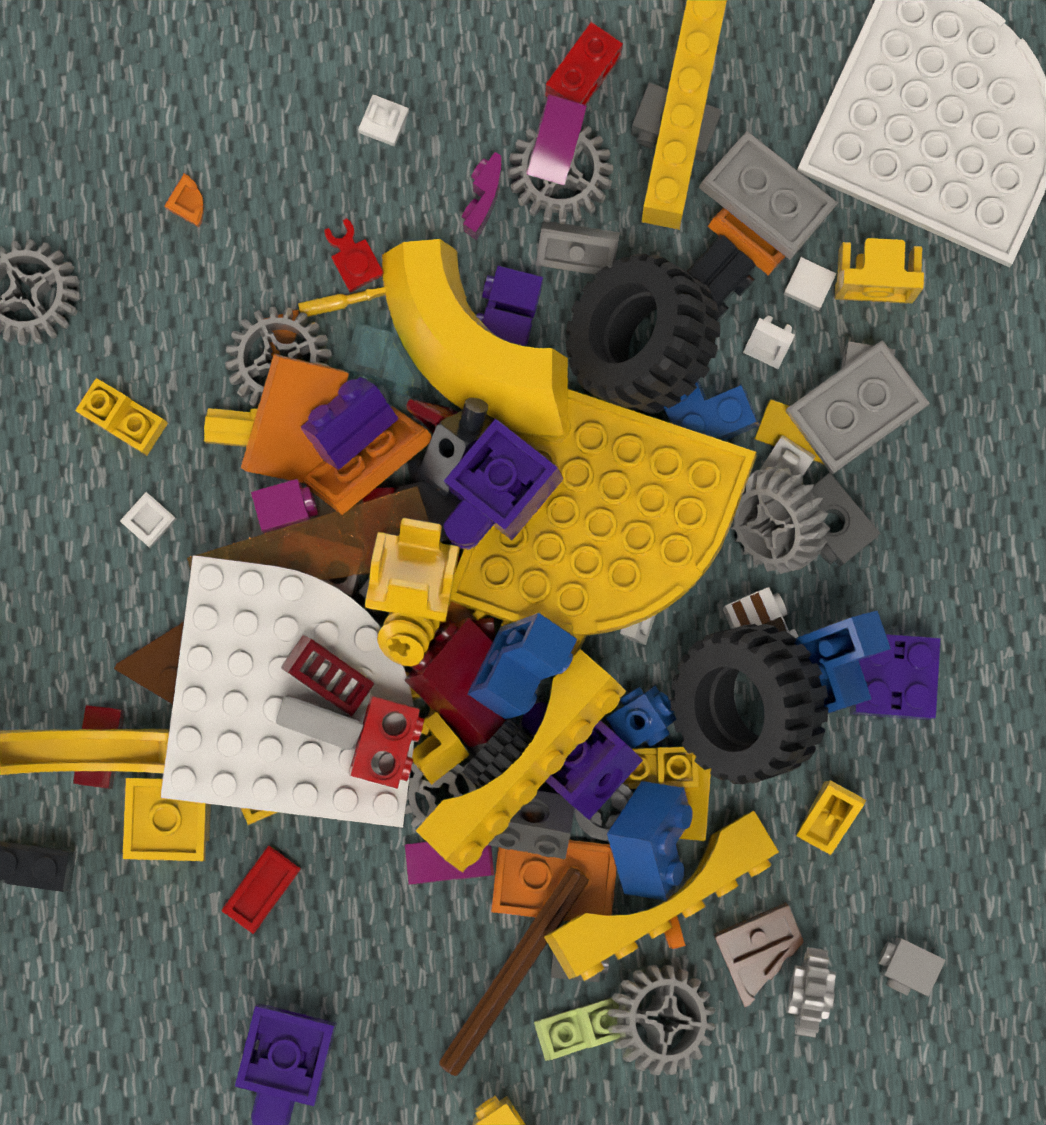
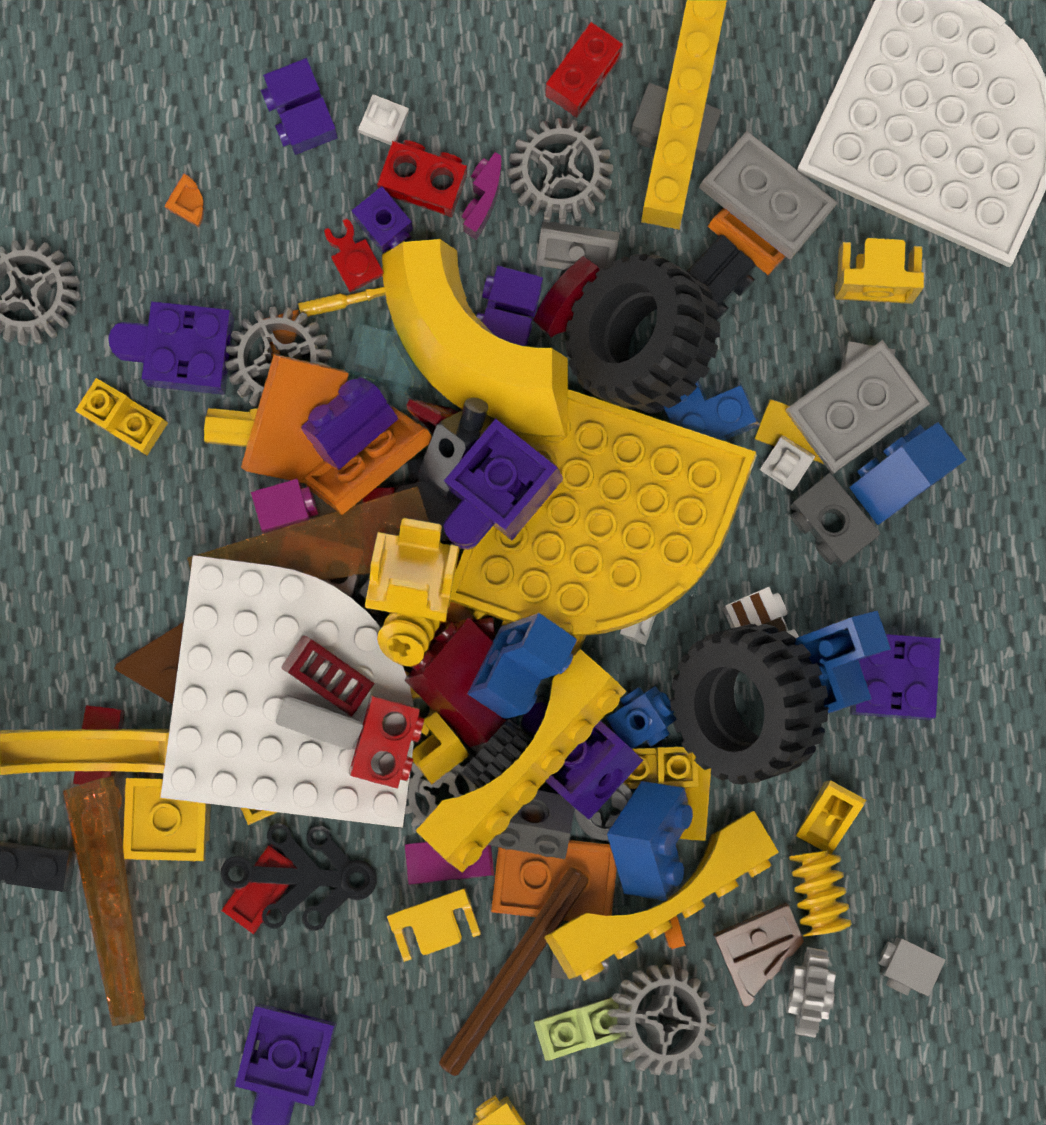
white tile [120,492,176,548] -> none
magenta slope [526,94,587,185] -> none
light grey gear [730,466,830,574] -> none
white tile [743,315,795,369] -> none
white tile [784,257,837,311] -> none
none -> clear orange wing [63,776,145,1026]
none -> dark purple brick [108,301,235,395]
none -> black plant [220,824,377,931]
none -> dark purple piece [260,58,338,155]
none -> dark purple brick [352,186,413,254]
none -> red brick [377,140,468,218]
none -> yellow panel [387,888,481,962]
none -> dark red slope [533,256,600,338]
none -> yellow piece [789,850,852,936]
none -> blue brick [849,422,967,525]

